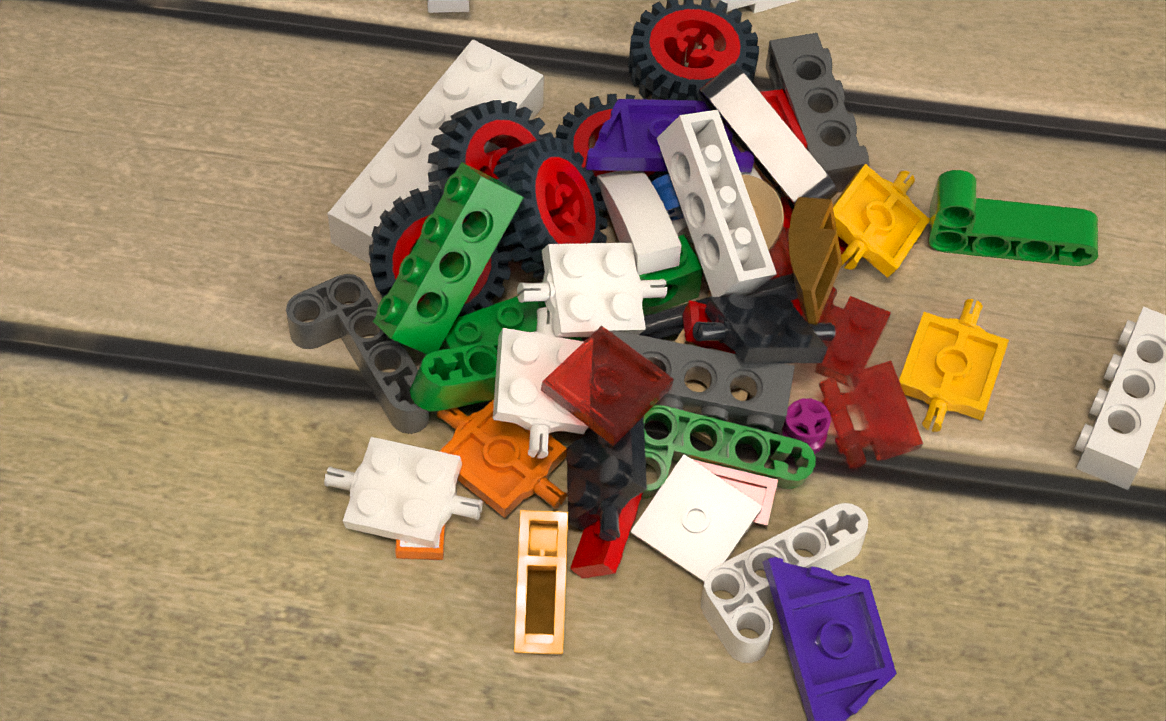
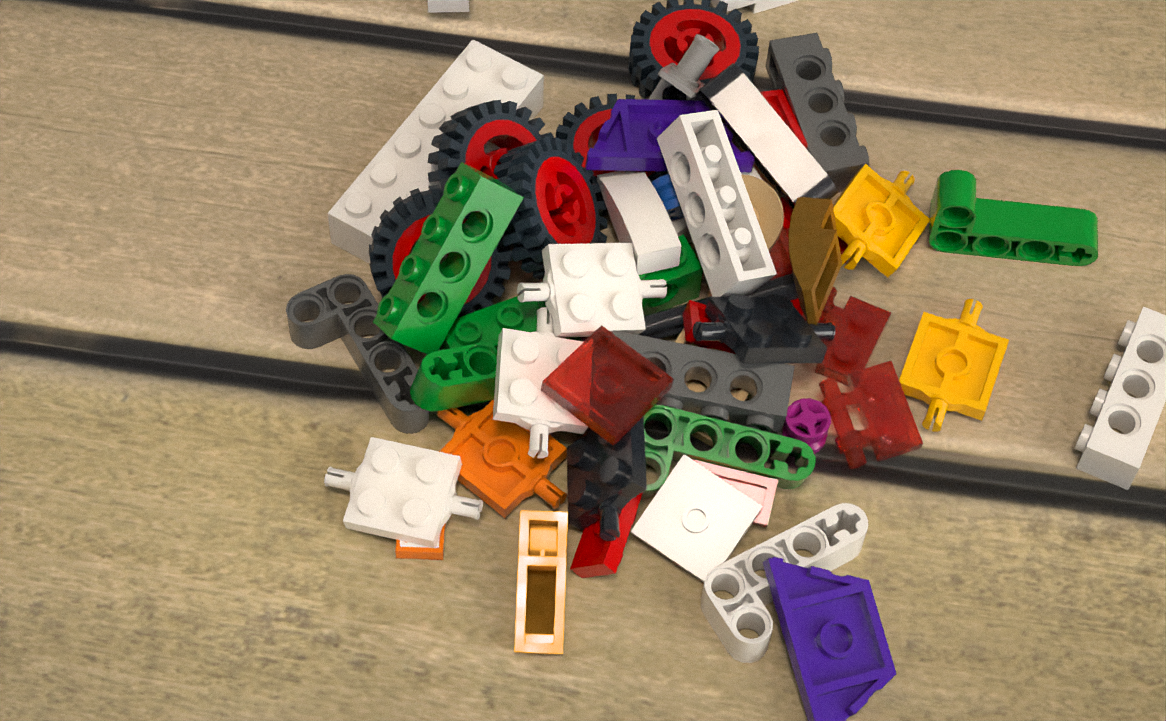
none -> light grey bracket [648,34,719,101]

